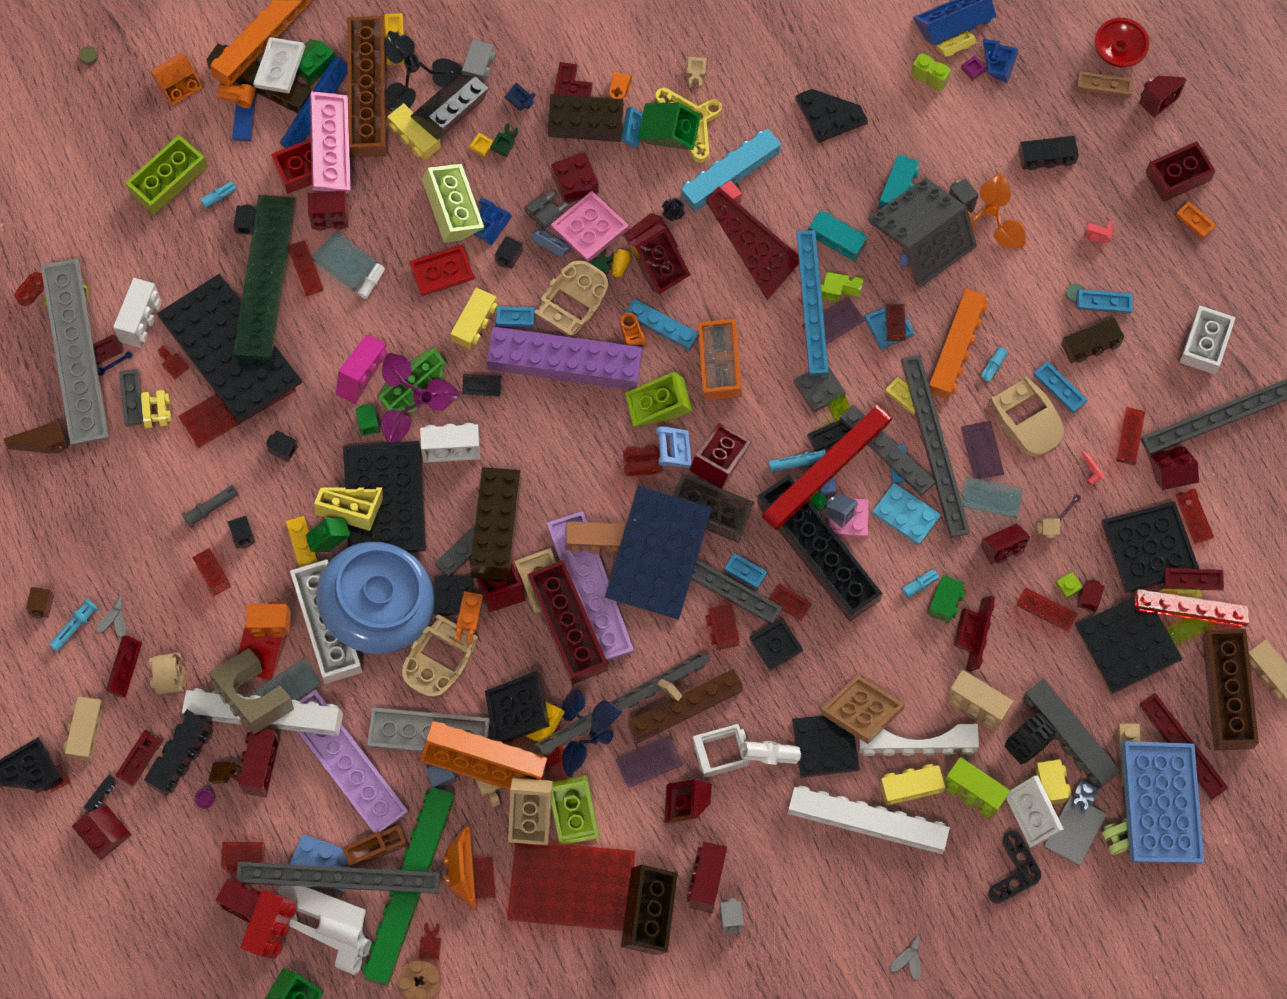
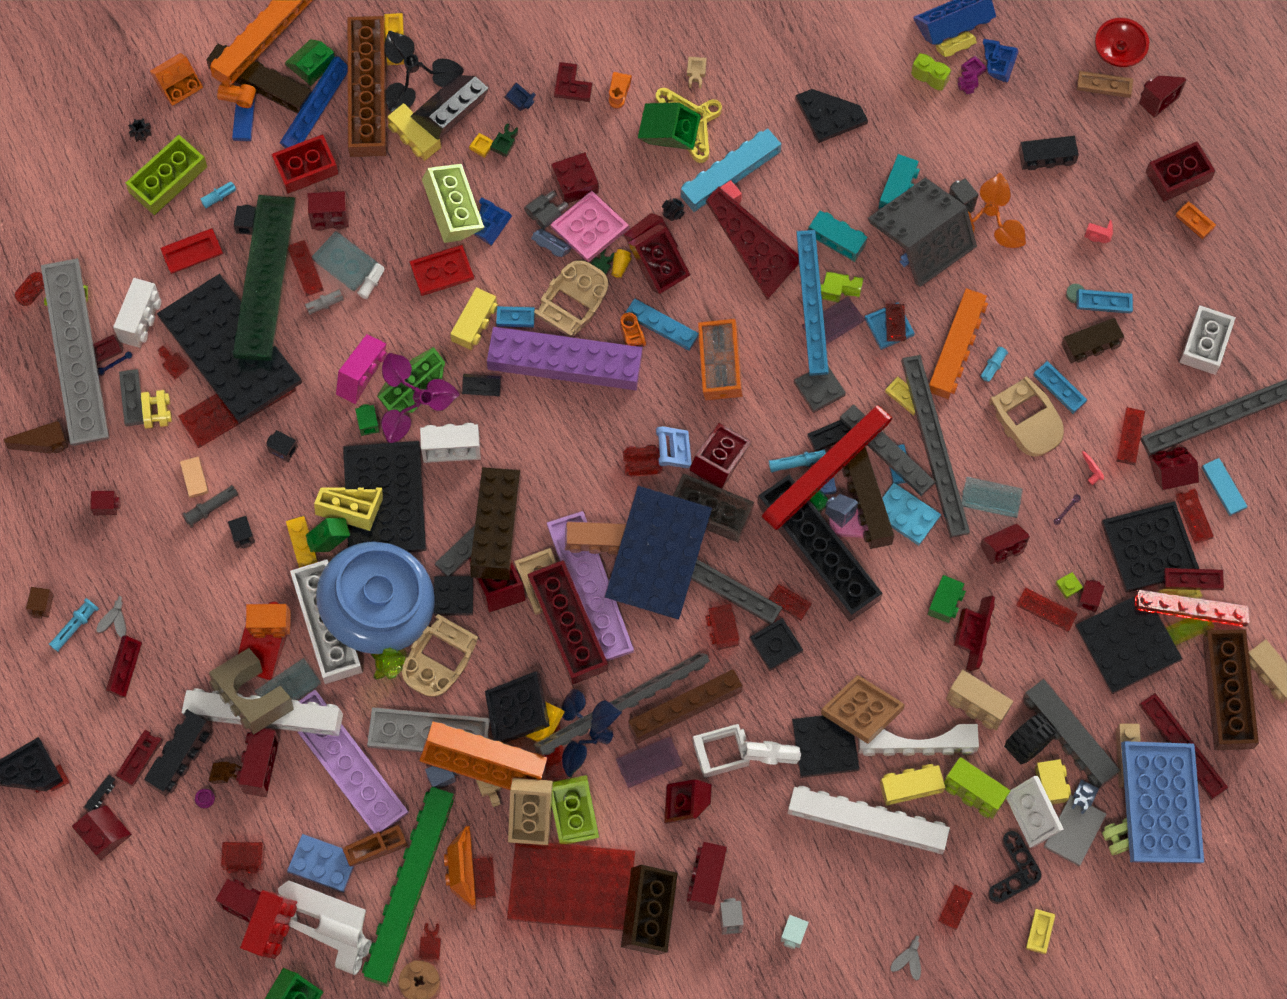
tan brick [63,696,104,762] -> none
olive tile [79,46,98,65] -> none
tan brick [149,653,186,695] -> none
clear red brick [192,548,231,596] -> none
dark grey plate [236,862,440,894] -> none
white plate [253,37,305,93] -> none
bright pink plate [310,92,350,194] -> none
orange hinge [455,591,483,645] -> none
light grey brick [462,40,496,83] -> none
black brick [495,236,523,269] -> none
dark brown brick [548,94,624,142] -> none
dark azure plate [621,107,643,148] -> none
lime slope [625,372,693,427] -> none
tan tile [657,679,682,701] -> none
dark azure plate [724,553,768,590] -> none
clear neon green plate [827,394,850,421] -> none
medium azure axle [902,570,939,598] -> none
clear purple piece [961,421,1004,480] -> none
tan plate [1036,518,1060,538] -> none
none -> dark red brick [90,491,120,516]
none -> black gear [128,118,151,142]
none -> red piece [160,228,223,274]
none -> light nougat tile [180,457,208,498]
none -> light grey pin [305,289,344,315]
none -> clear neon green brick [371,648,406,680]
none -> light aqua brick [781,915,809,949]
none -> dark brown brick [842,447,894,549]
none -> clear red plate [938,885,973,930]
none -> magenta gear [957,71,979,94]
none -> light yellow plate [1026,909,1055,954]
none -> medium azure tile [1201,458,1247,516]

